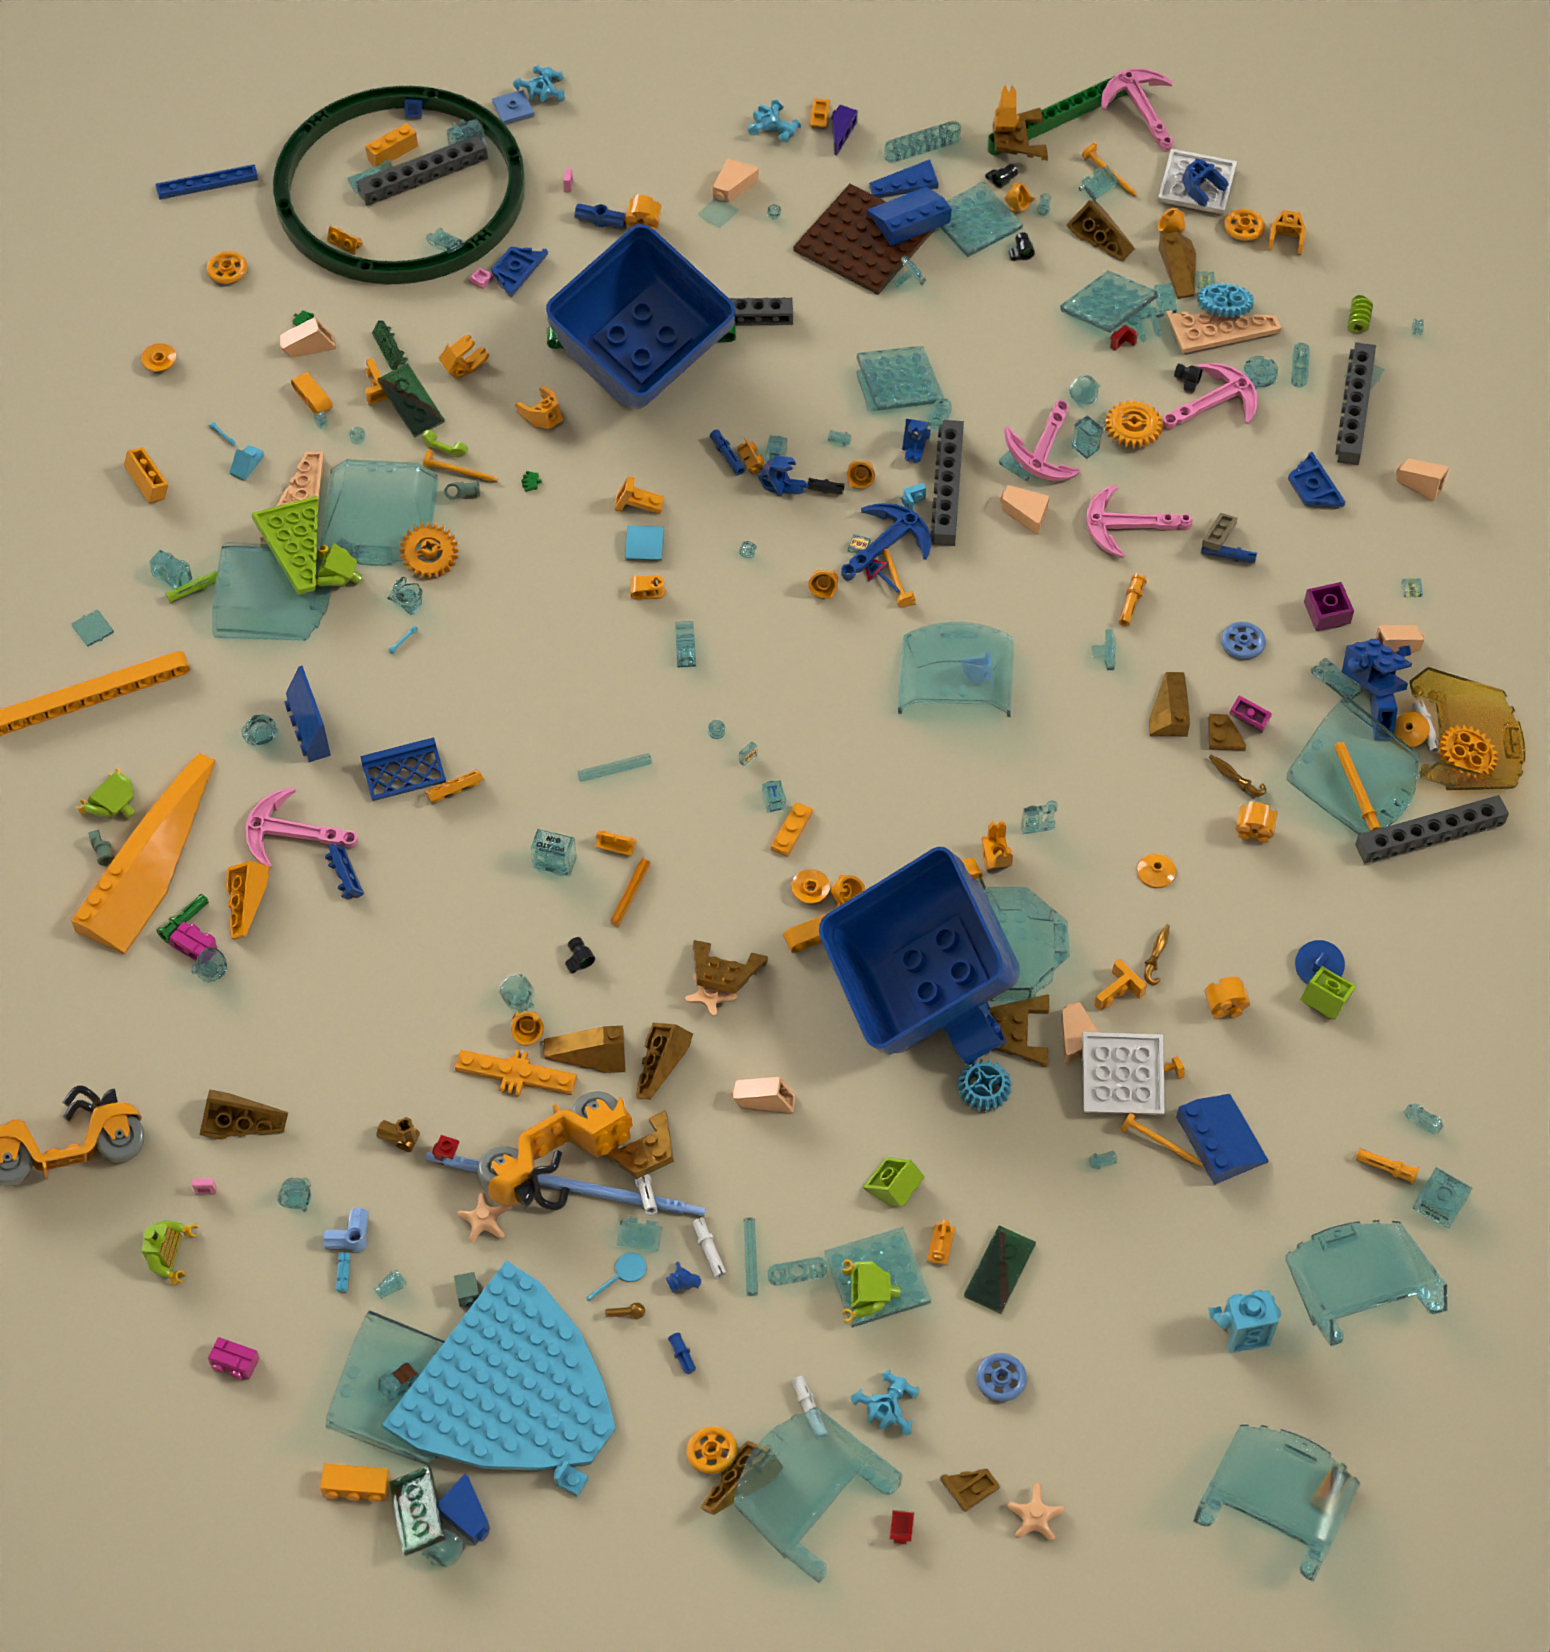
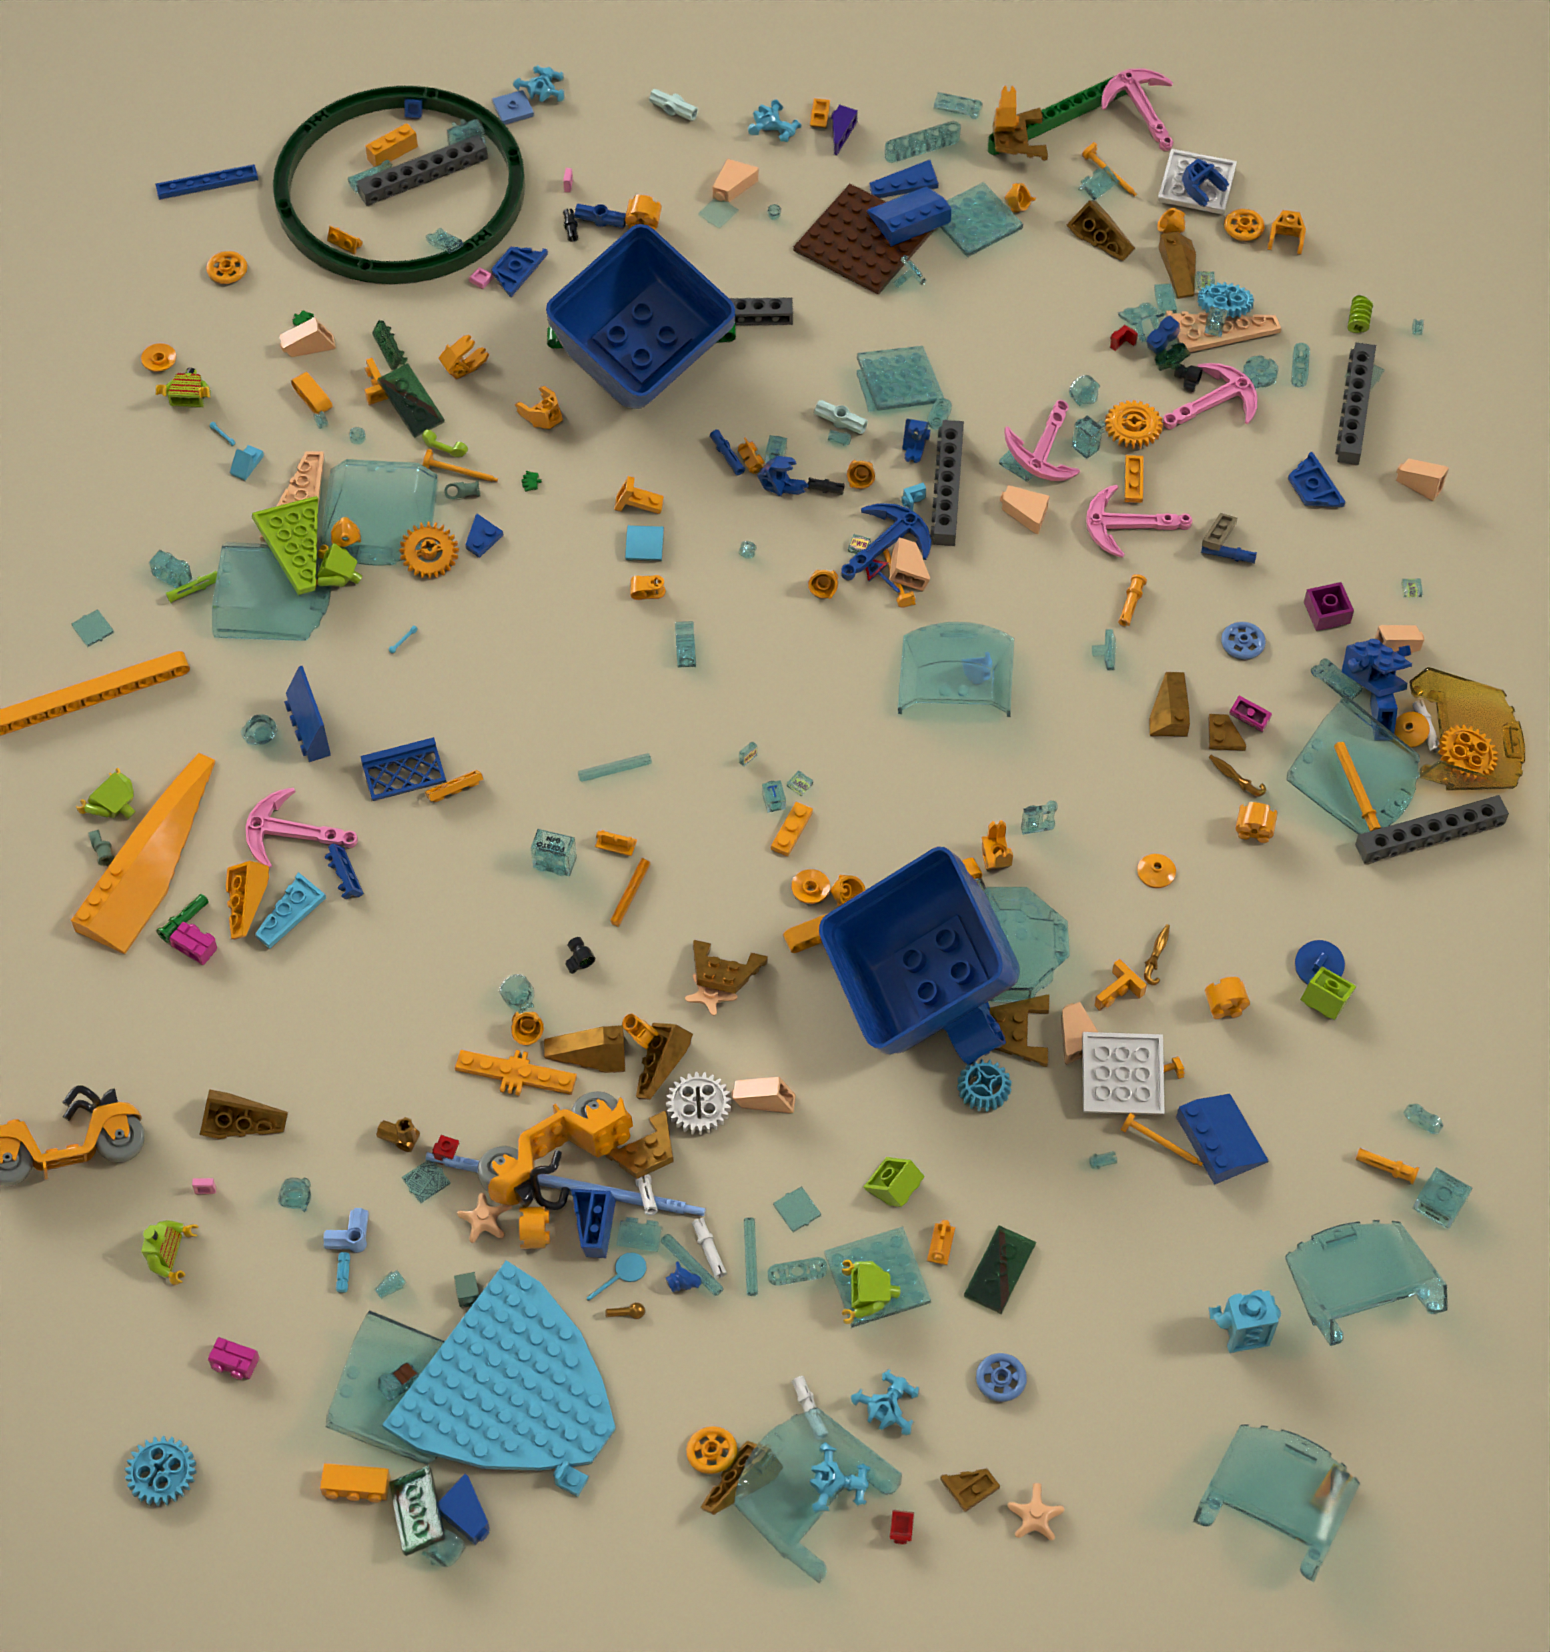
light orange brick [124,447,168,503] -> none
clear light blue helmet [192,947,227,983] -> none
clear light blue hair [387,577,423,615] -> none
blue axle [668,1333,696,1374] -> none
clear light blue bush [708,720,725,739] -> none
black piece [985,164,1018,188] -> none
black piece [1008,232,1035,261] -> none
clear light blue pin [1037,194,1051,216] -> none
clear light blue plate [1060,270,1158,333] -> none
none -> medium azure gear [125,1436,197,1506]
none -> torso [155,368,211,407]
none -> medium azure wing [255,872,326,949]
none -> light orange helmet [331,517,361,547]
none -> clear light blue piece [402,1160,450,1203]
none -> blue wing [465,514,504,558]
none -> light orange brick [519,1206,550,1249]
none -> black pin [563,208,579,242]
none -> blue wedge [571,1189,616,1258]
none -> light orange piece [622,1014,659,1049]
none -> light aqua piece [649,89,698,121]
none -> clear light blue axle [661,1234,723,1296]
none -> white gear [666,1072,731,1135]
none -> clear light blue piece [773,1186,821,1232]
none -> clear light blue tile [787,770,813,796]
none -> medium azure piece [810,1442,871,1513]
none -> light aqua piece [814,400,868,434]
none -> light nougat slope [889,537,930,591]
none -> clear light blue plate [934,92,983,119]
none -> light orange plate [1124,455,1144,503]
none -> blue brick [1146,316,1180,355]
none -> clear green plate [1155,343,1190,371]
none -> clear light blue brick [1204,307,1228,337]

